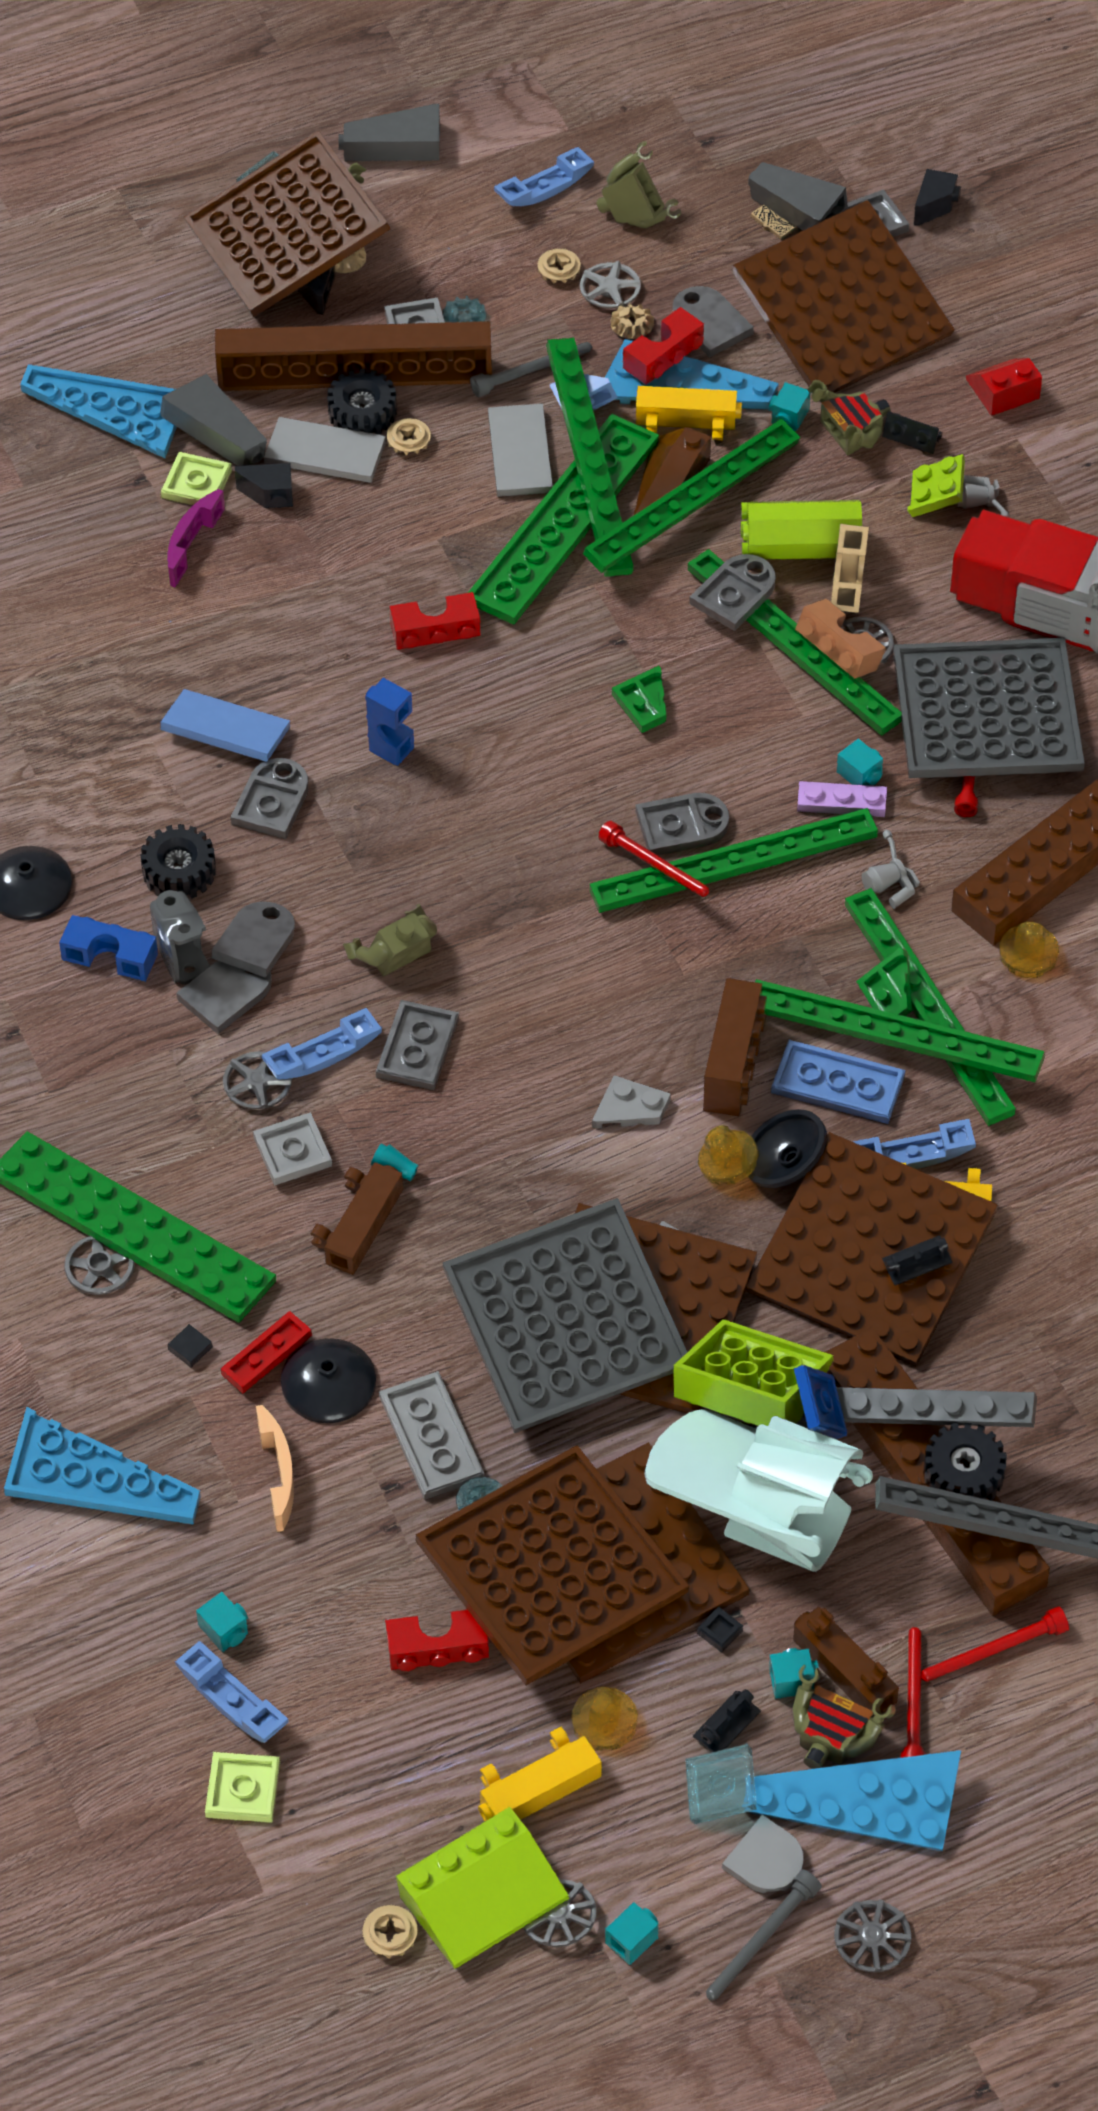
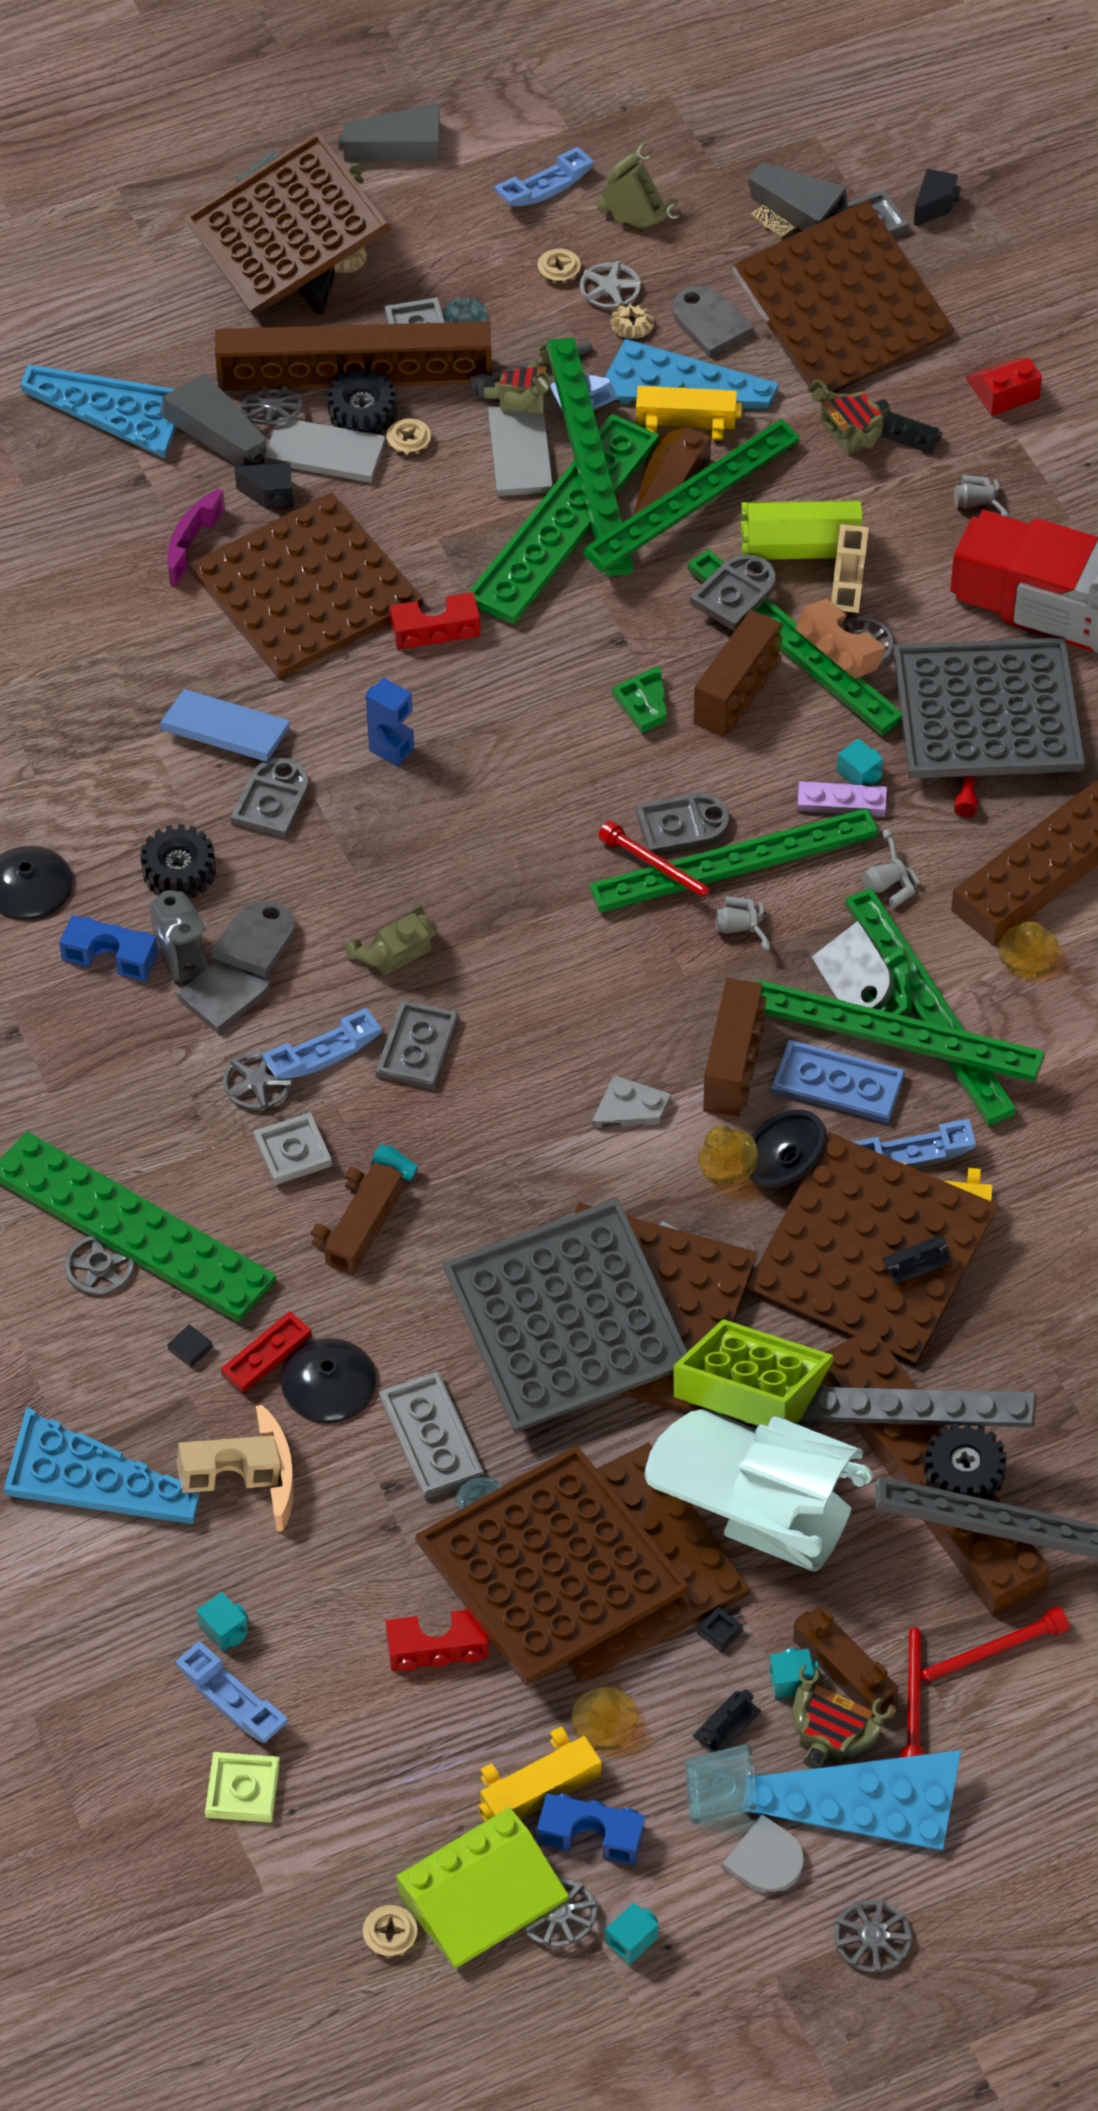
yellowish green tile [161,452,232,505] -> none
red arch [623,307,704,385] -> none
dark grey piece [706,1869,822,2000] -> none
teal brick [769,382,810,432] -> none
blue plate [794,1365,847,1439] -> none
lime piece [907,454,965,517] -> none
none -> tan arch [177,1435,280,1493]
none -> reddish brown plate [189,492,423,679]
none -> flat silver wheel [241,386,303,425]
none -> olive torso [484,343,552,414]
none -> blue arch [537,1793,645,1866]
none -> reddish brown brick [694,610,783,737]
none -> light grey piece [715,896,770,950]
none -> tile [812,921,895,1010]

